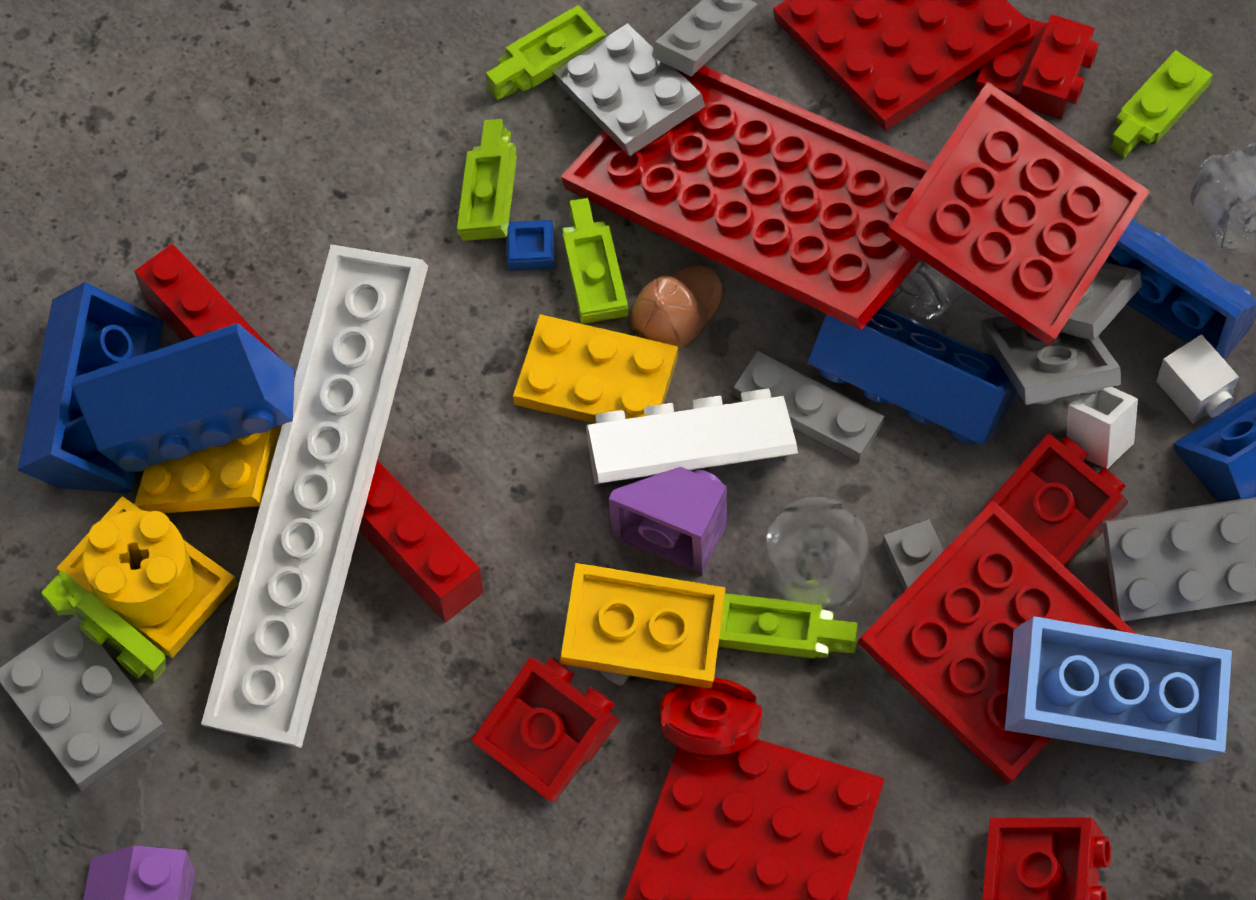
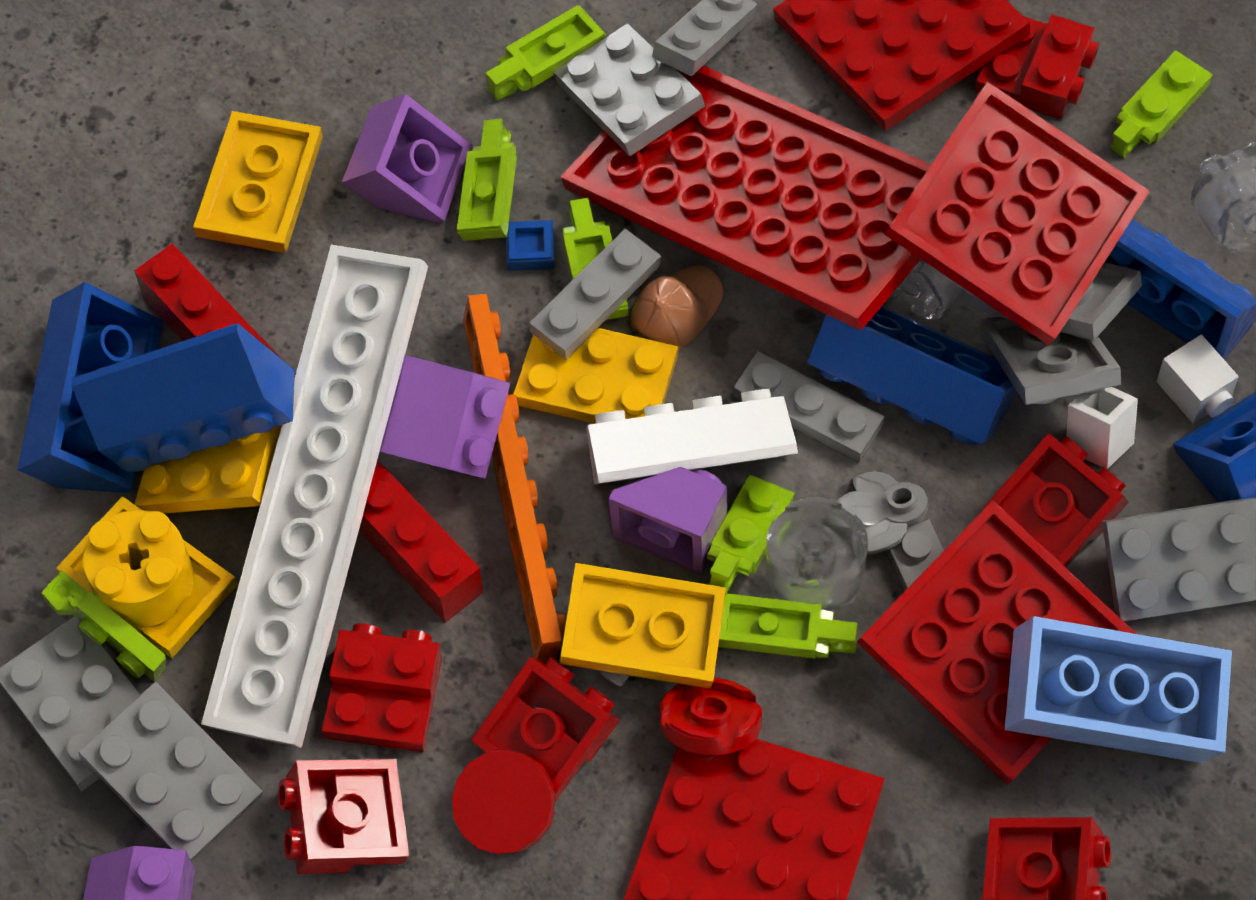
none -> light grey plate [79,682,263,862]
none -> yellow plate [193,111,323,253]
none -> plate [278,759,409,874]
none -> red plate [322,623,442,752]
none -> medium lavender slope [342,94,473,223]
none -> medium lavender slope [380,355,510,479]
none -> red tile [452,749,556,855]
none -> orange plate [463,294,566,663]
none -> light grey plate [529,229,661,360]
none -> lime hinge [707,475,795,596]
none -> light grey plate [829,471,929,555]

